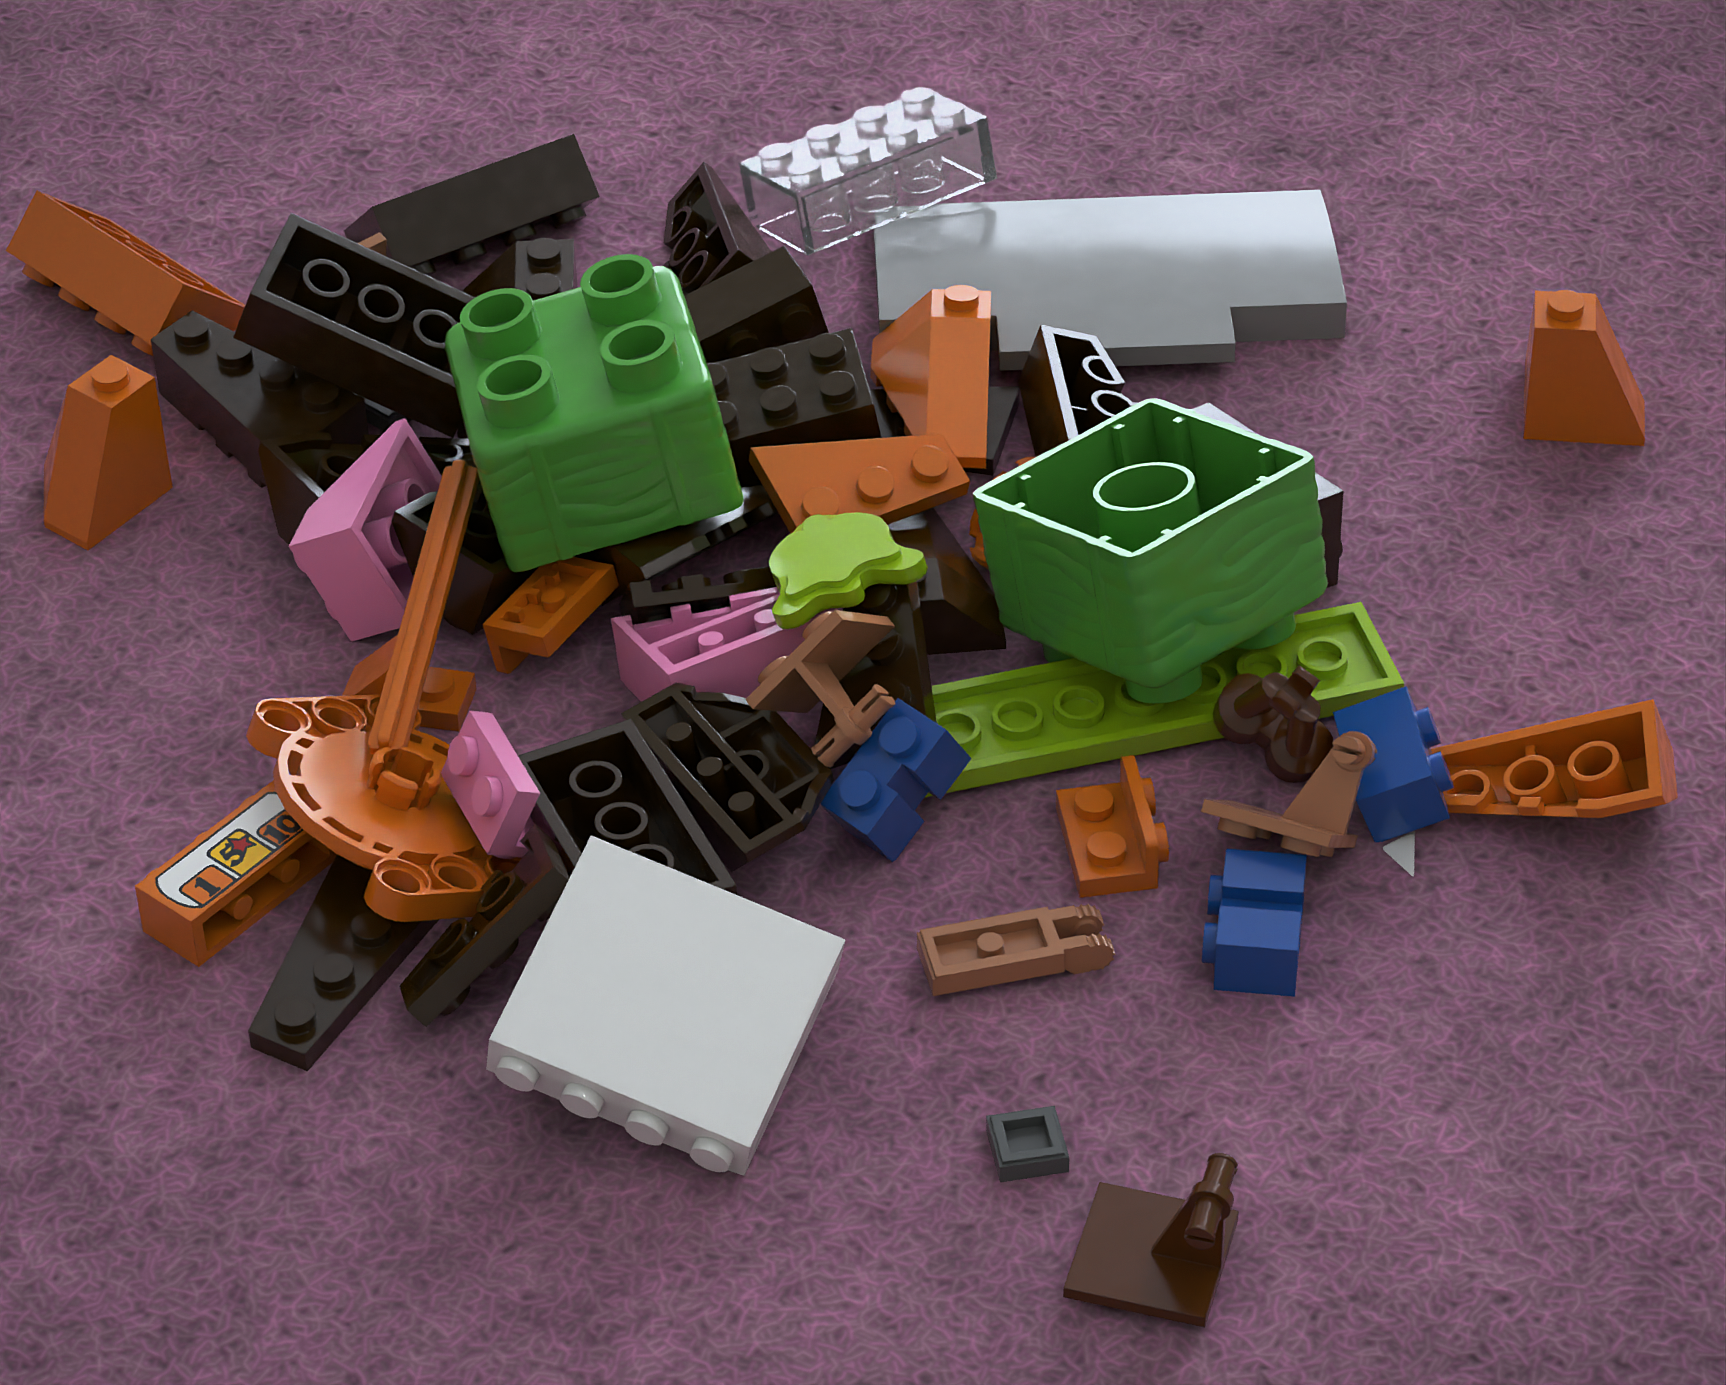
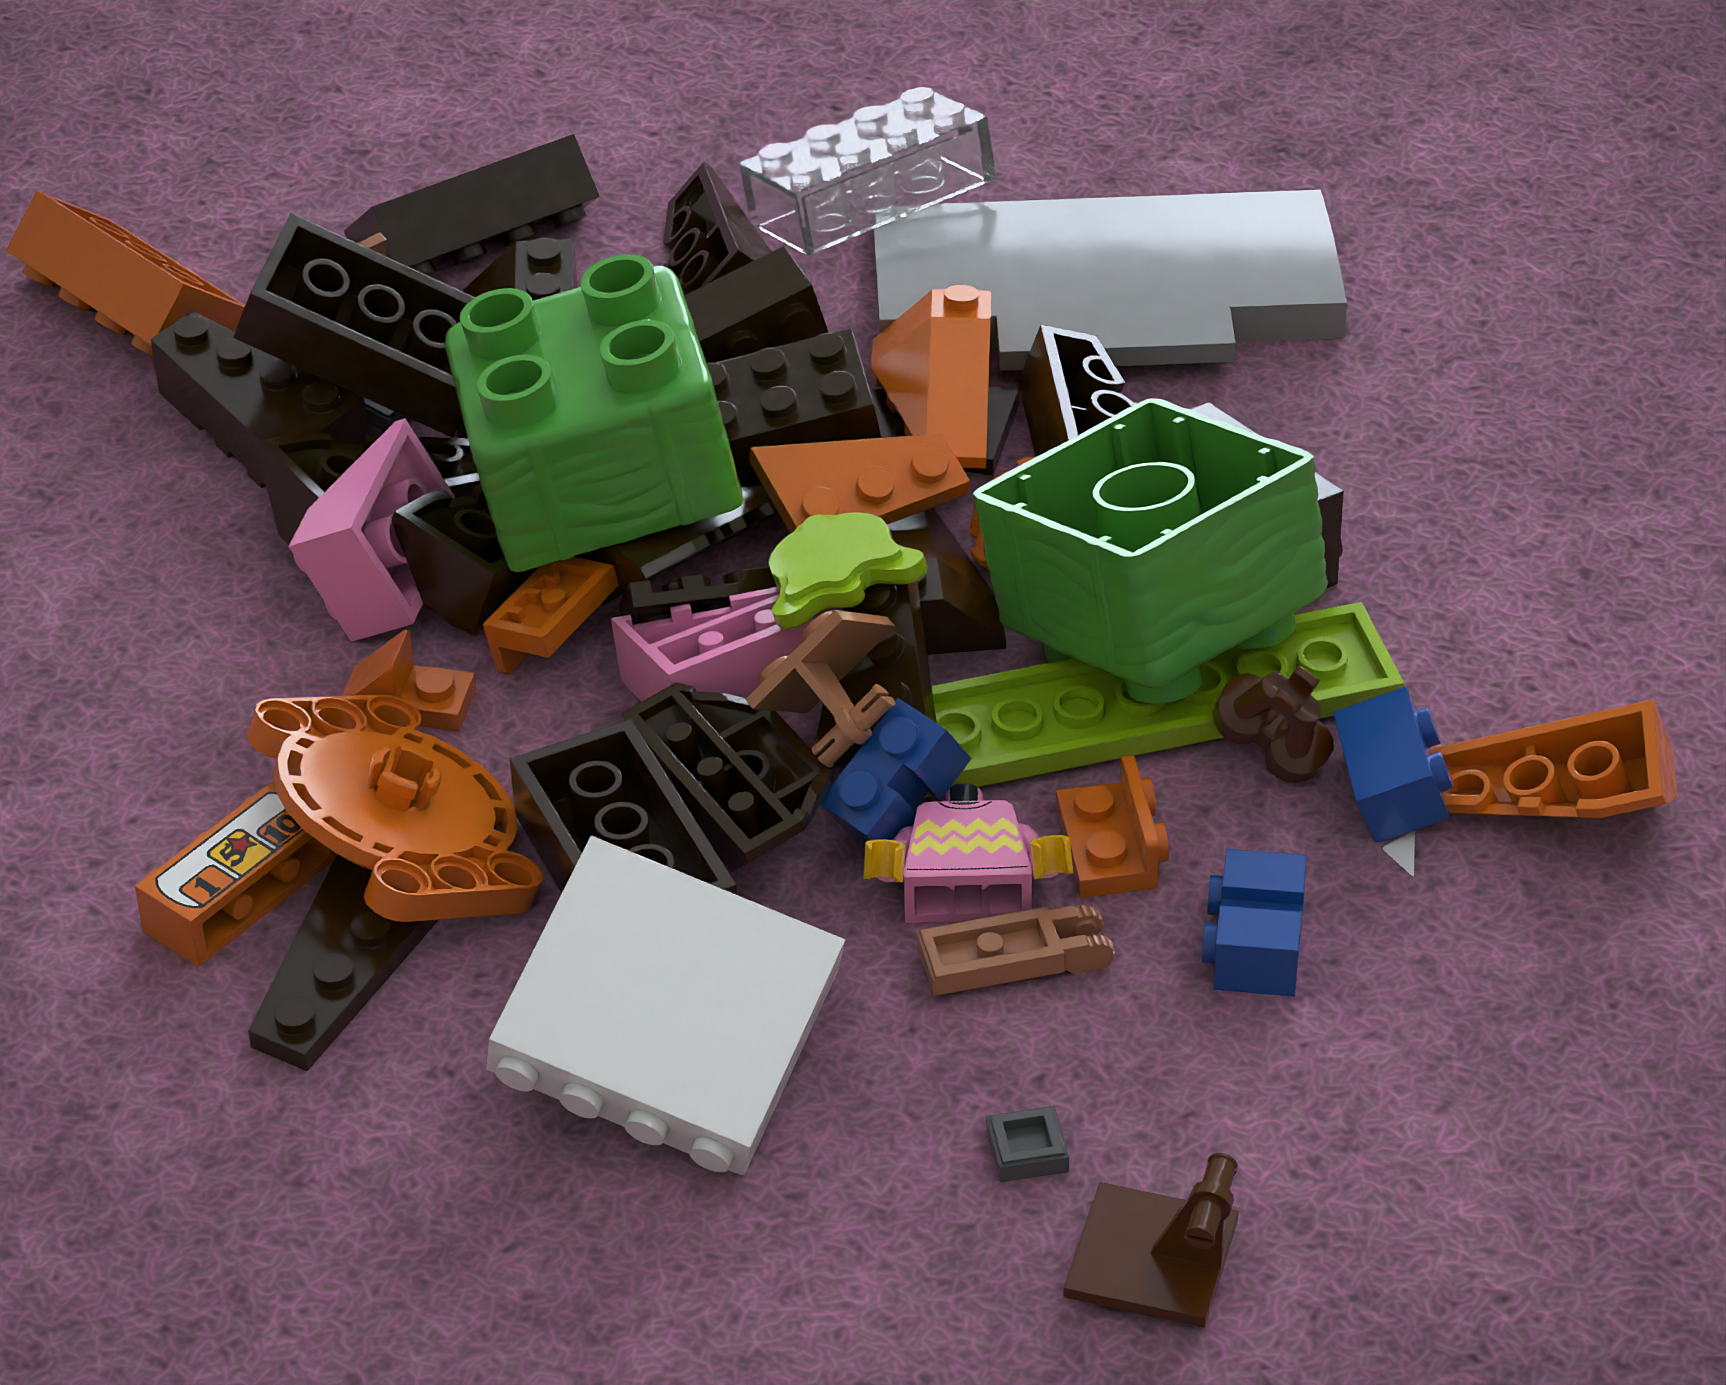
orange slope [44,355,173,550] -> none
orange axle [368,459,480,762] -> none
dark brown wing [399,824,569,1027] -> none
bright pink bracket [441,710,540,859] -> none
nougat plate [1201,731,1377,857] -> none
orange slope [1523,290,1645,446] -> none
none -> bright pink torso [863,783,1073,923]

